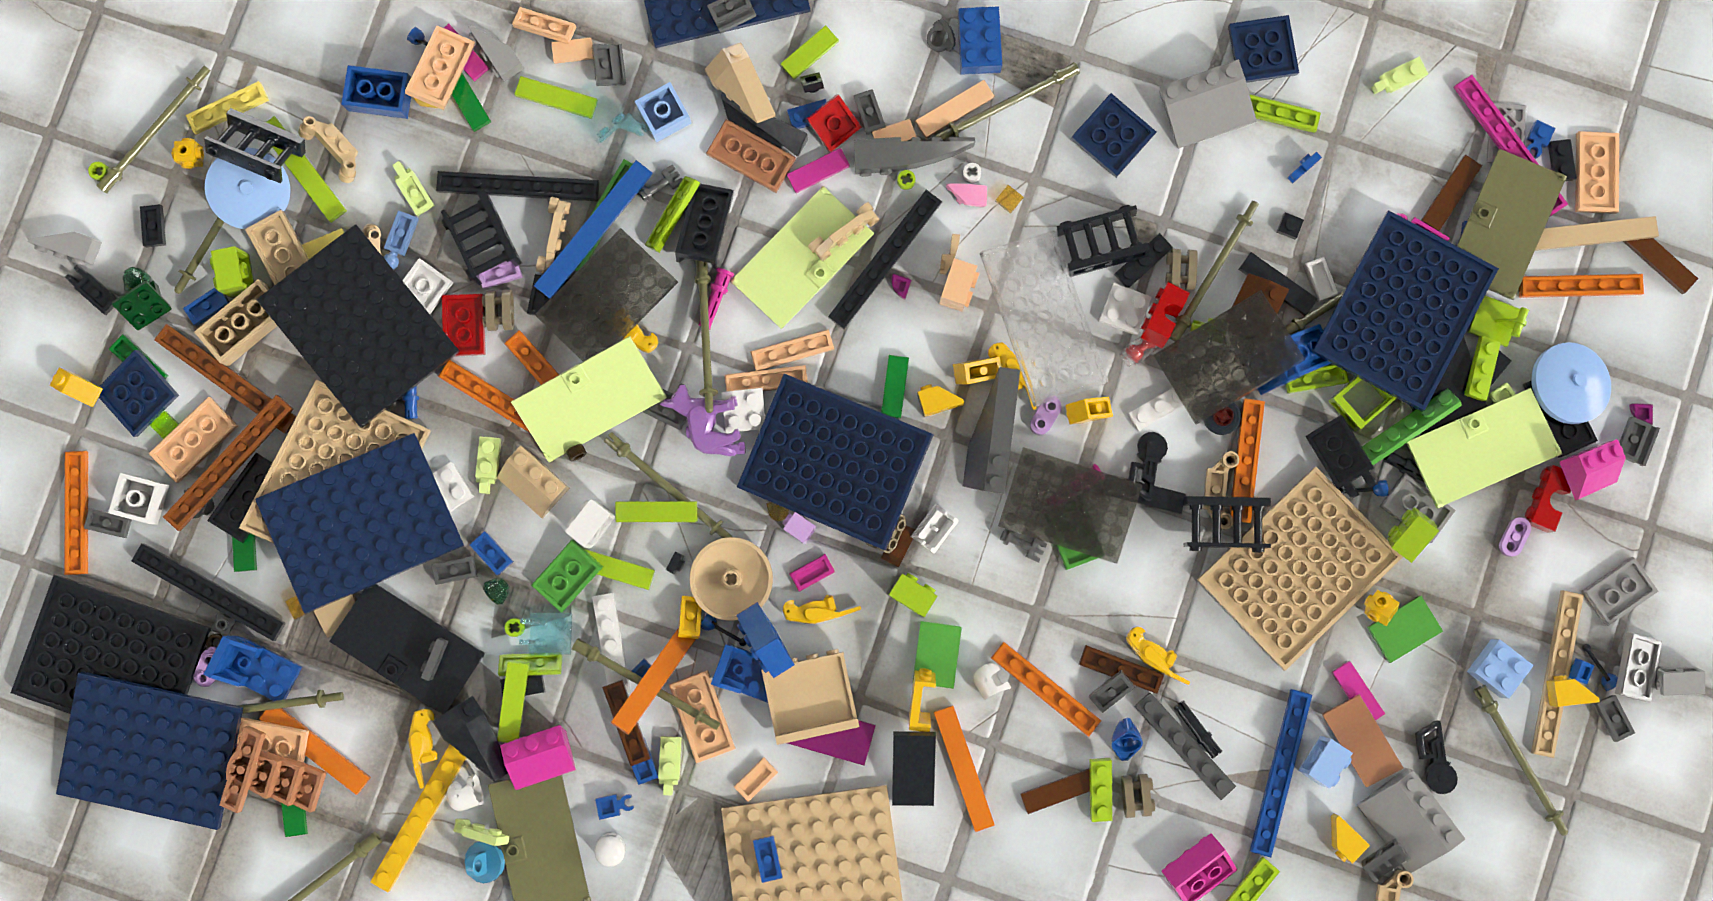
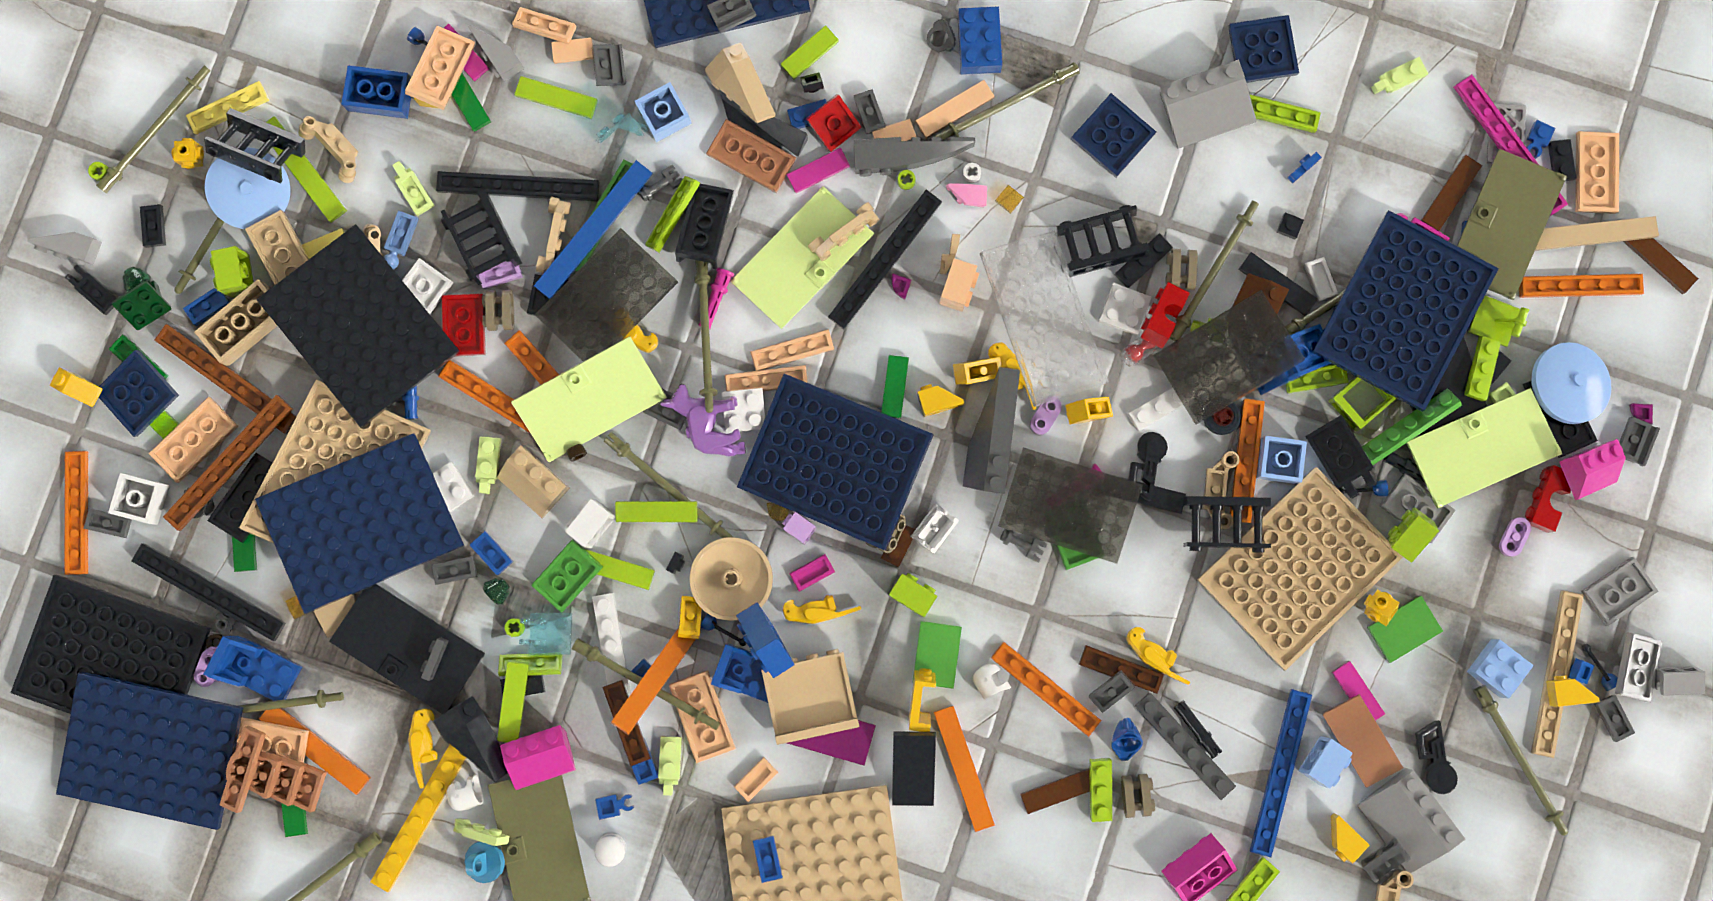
none -> light blue brick [1256,436,1307,484]

